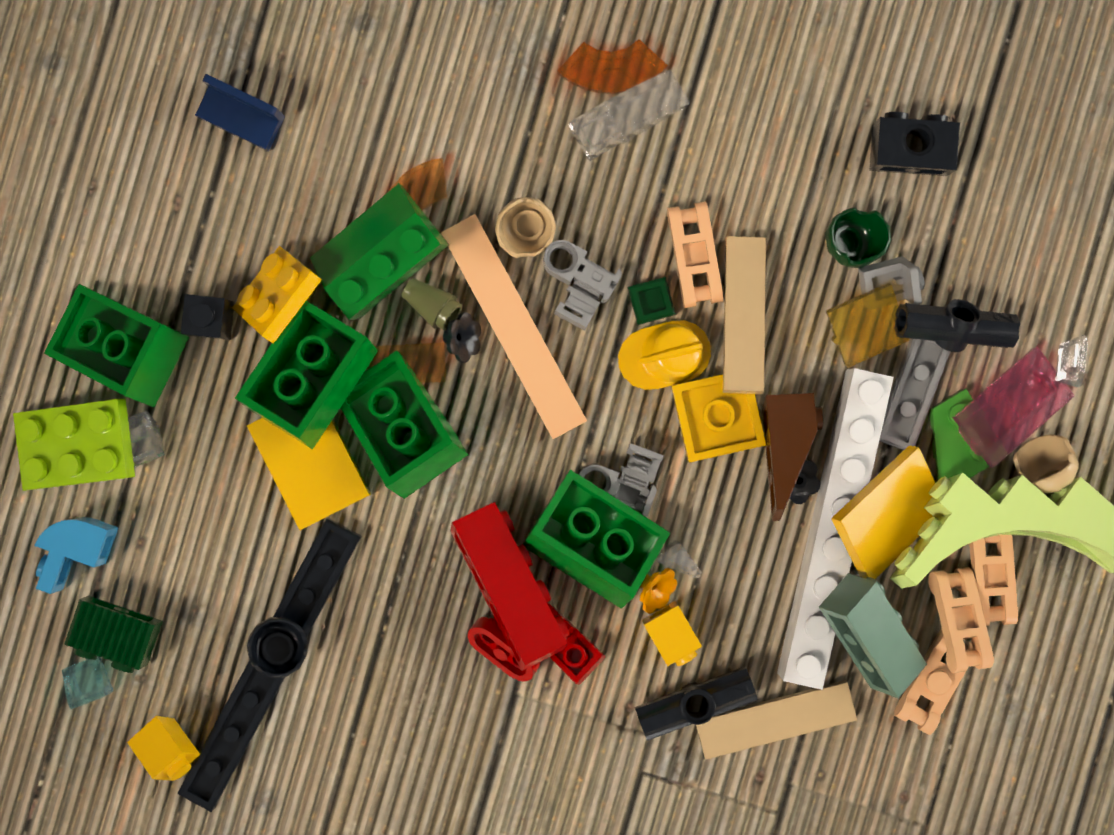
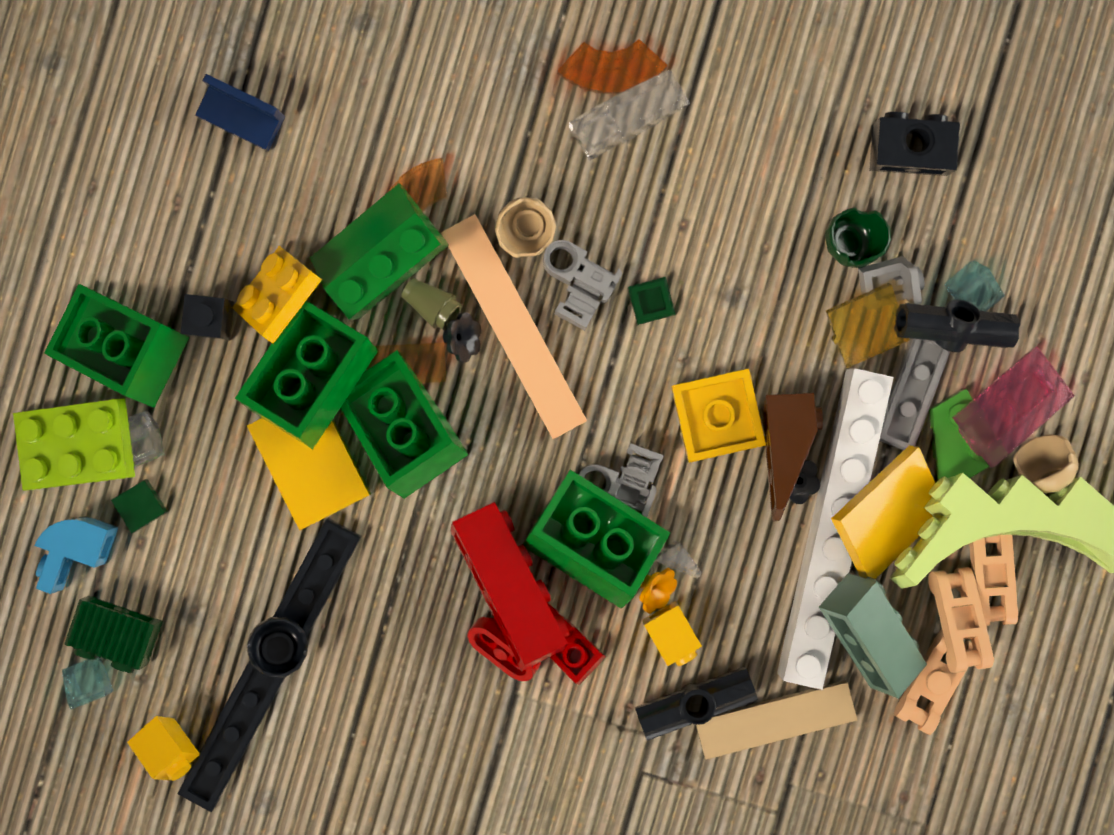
yellow piece [618,320,711,390] -> none
light nougat plate [667,201,723,308] -> none
tan tile [723,236,766,394] -> none
clear slope [1055,335,1089,387] -> none
none -> dark green tile [111,479,168,534]
none -> clear light blue slope [945,260,1005,311]

